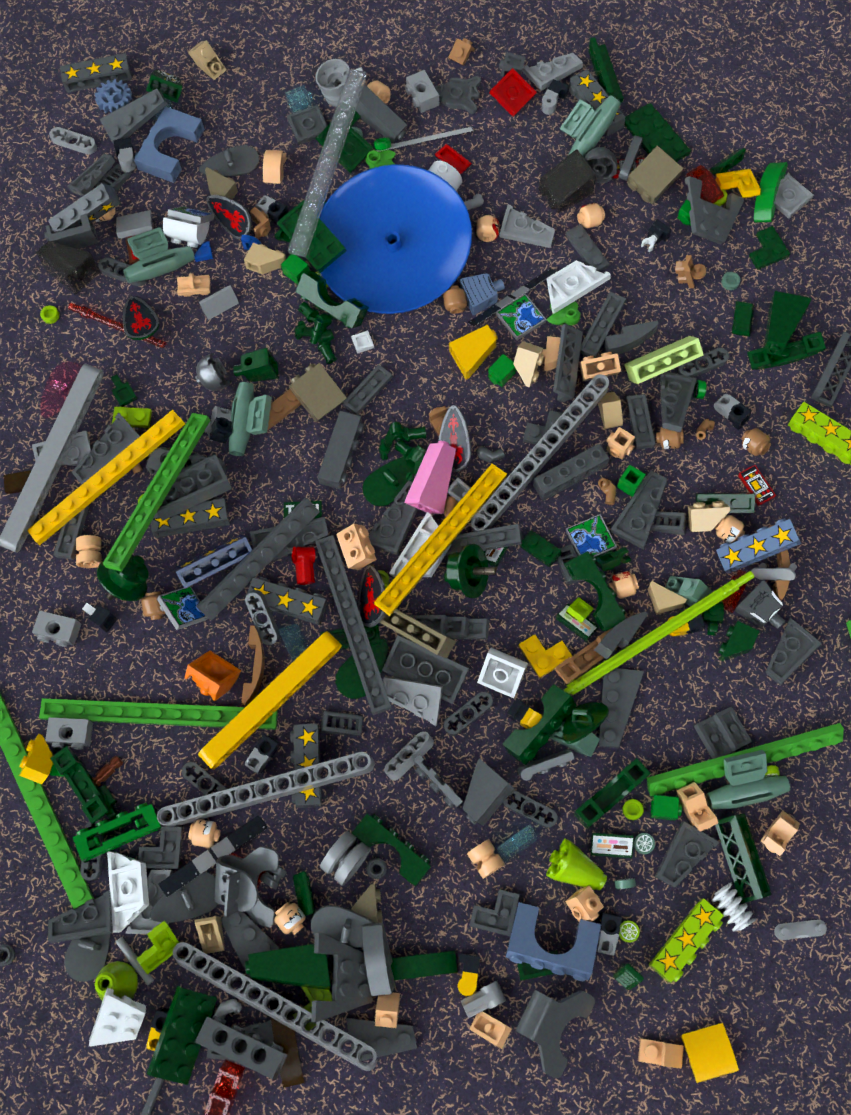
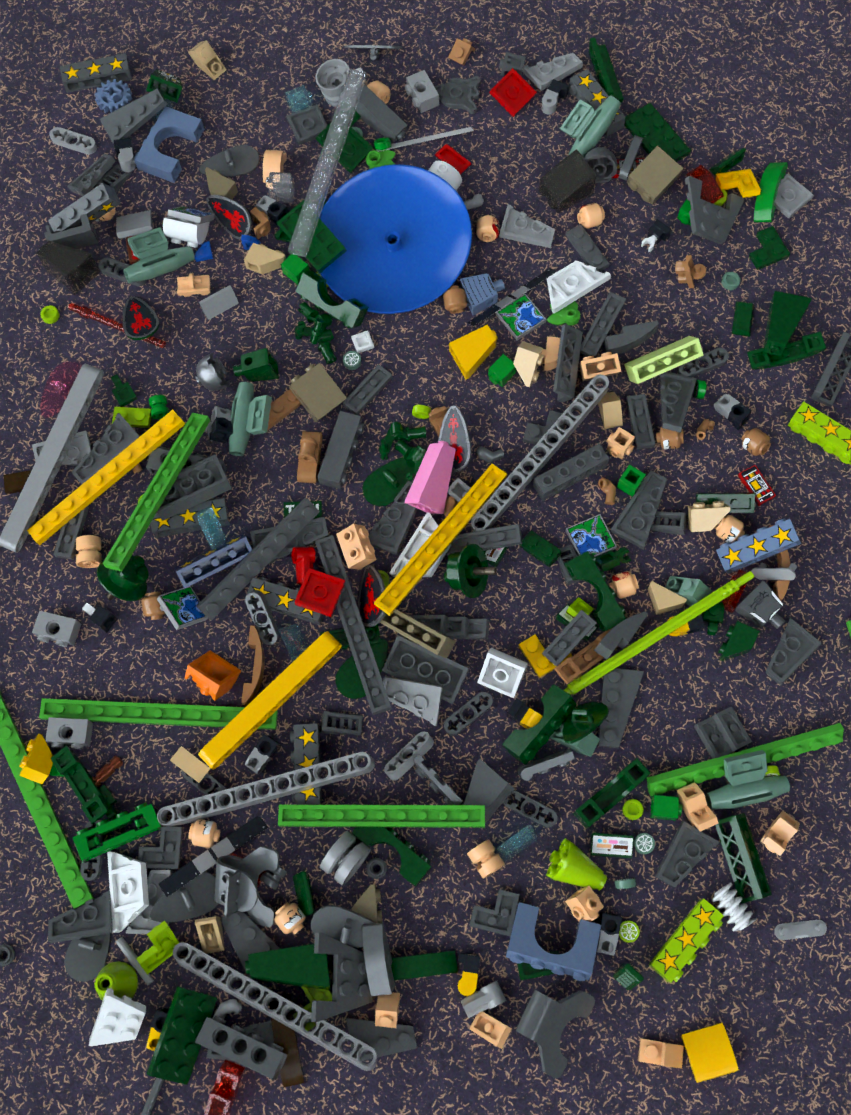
none -> green wheel [148,395,169,420]
none -> tan sticker [170,746,211,783]
none -> clear light blue slope [197,507,226,550]
none -> clear brick [266,172,295,204]
none -> bright green plate [278,805,485,828]
none -> red plate [294,568,346,617]
none -> medium nougat piece [297,431,322,483]
none -> sand green tile [343,351,361,370]
none -> dark grey shield [344,45,403,60]
none -> lime tile [412,405,431,419]
none -> dark grey plate [542,610,597,666]

